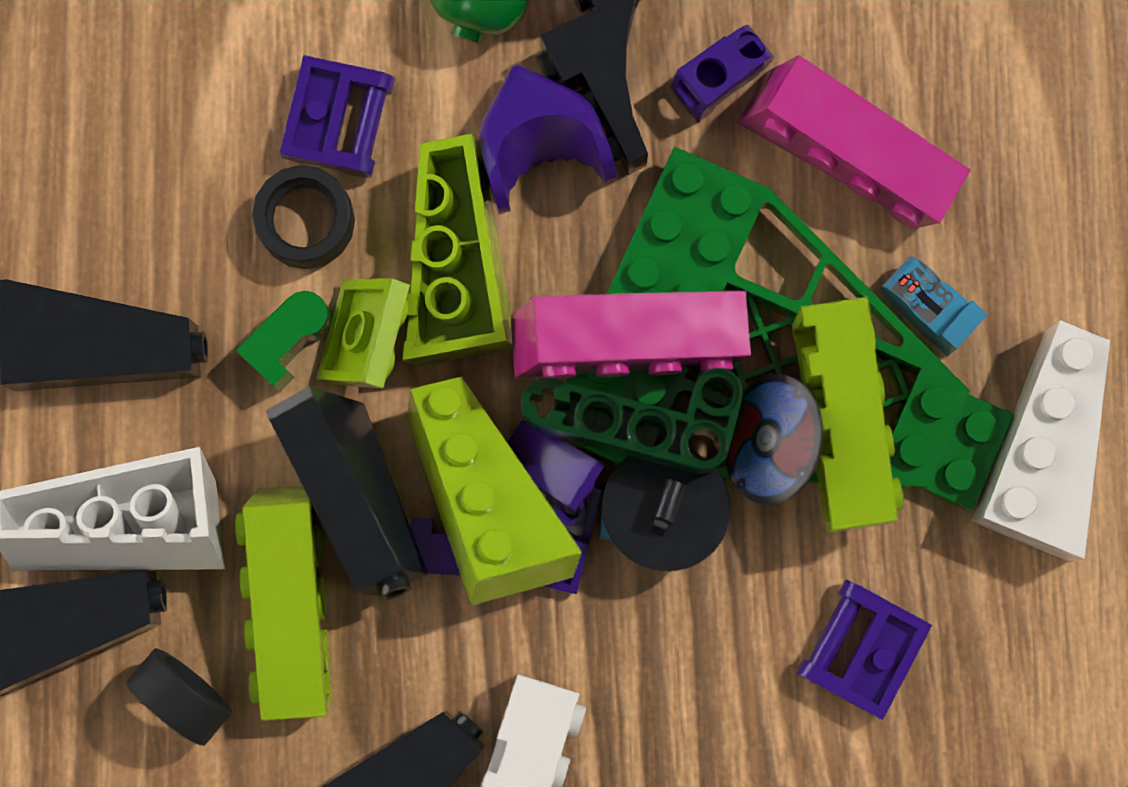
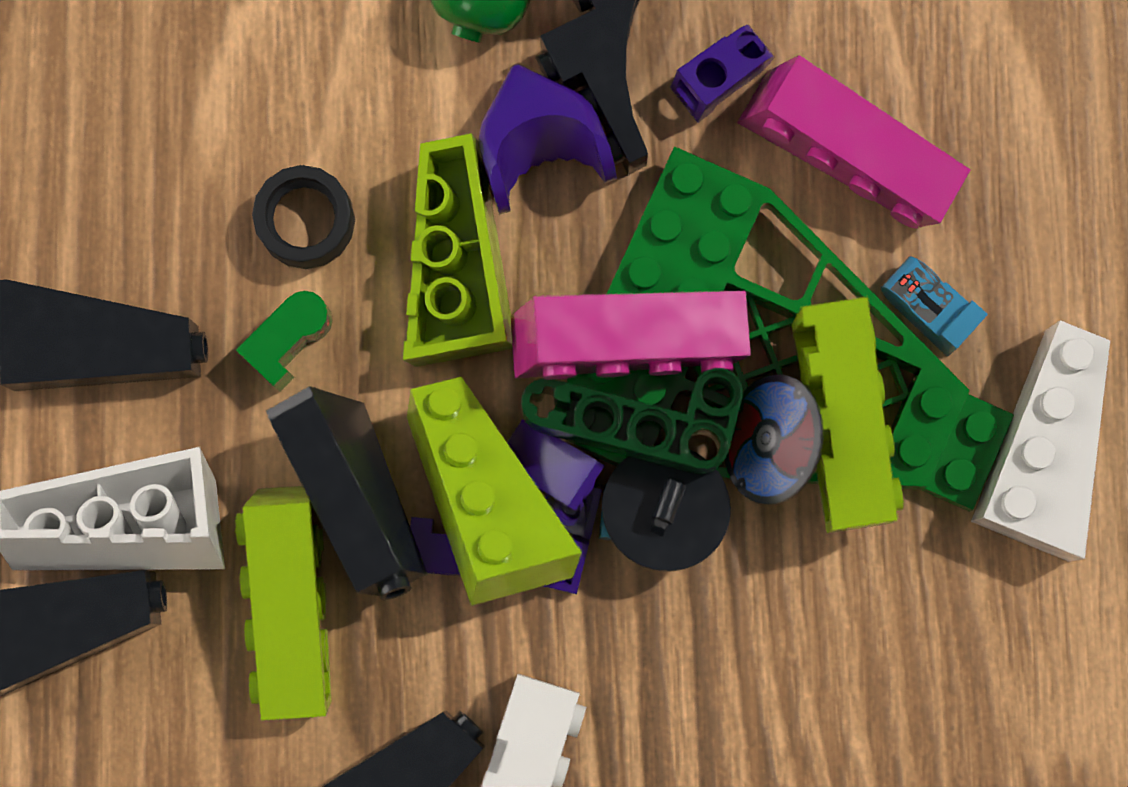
black tyre [126,648,232,746] -> none
dark purple plate [280,55,395,178] -> none
lime plate [316,278,410,388] -> none
dark purple plate [796,579,932,720] -> none

